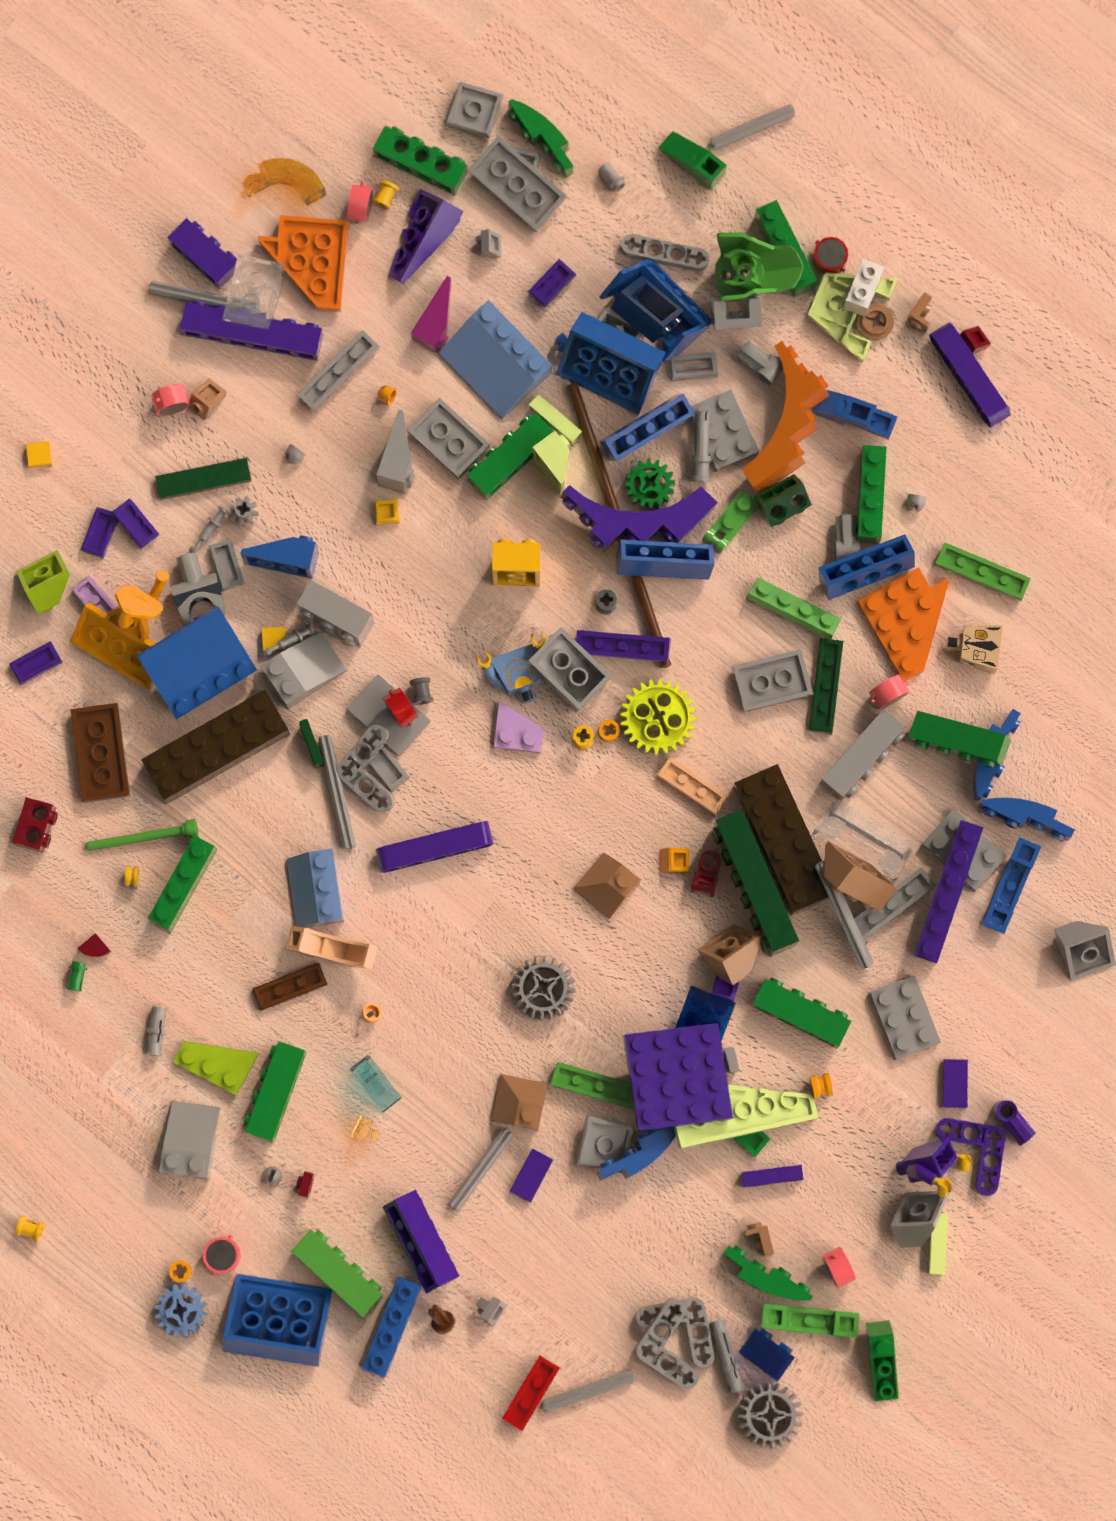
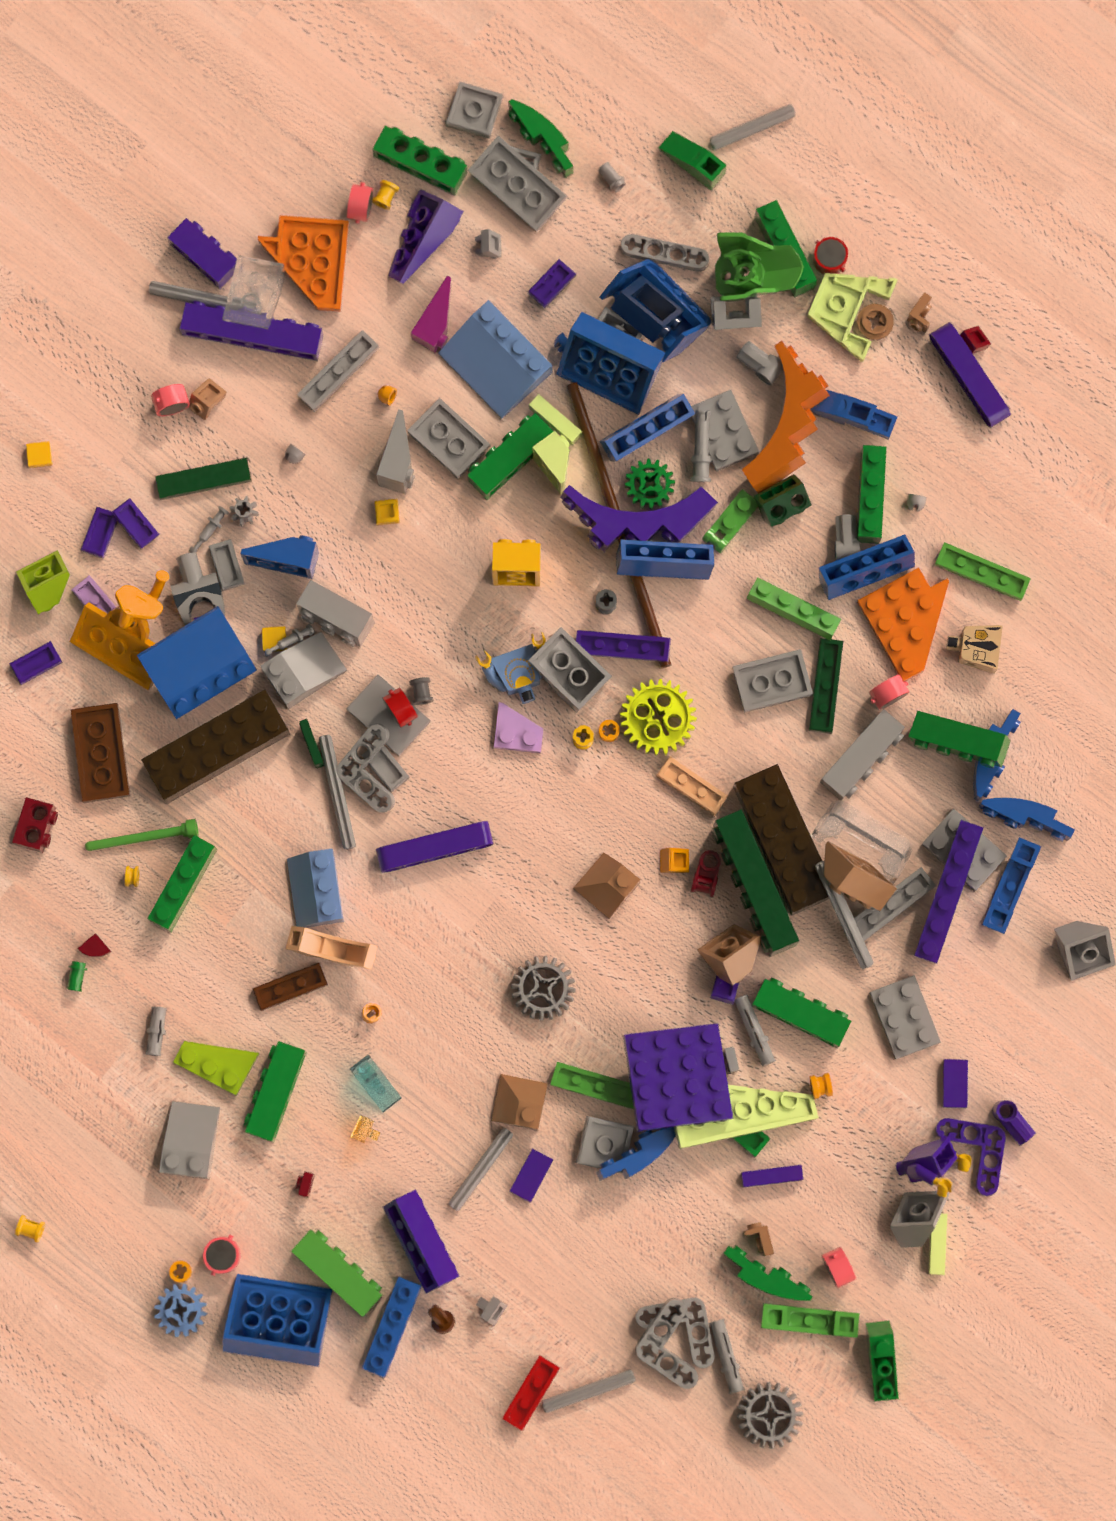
clear yellow arch [242,158,326,206] -> none
light grey hinge [262,1166,282,1186] -> none
light grey tile [670,353,718,381] -> none
clear blue plate [675,985,736,1041] -> none
clear blue brick [737,1328,795,1381] -> none
white brick [844,259,885,317] -> none
none -> light grey pin [734,995,776,1067]

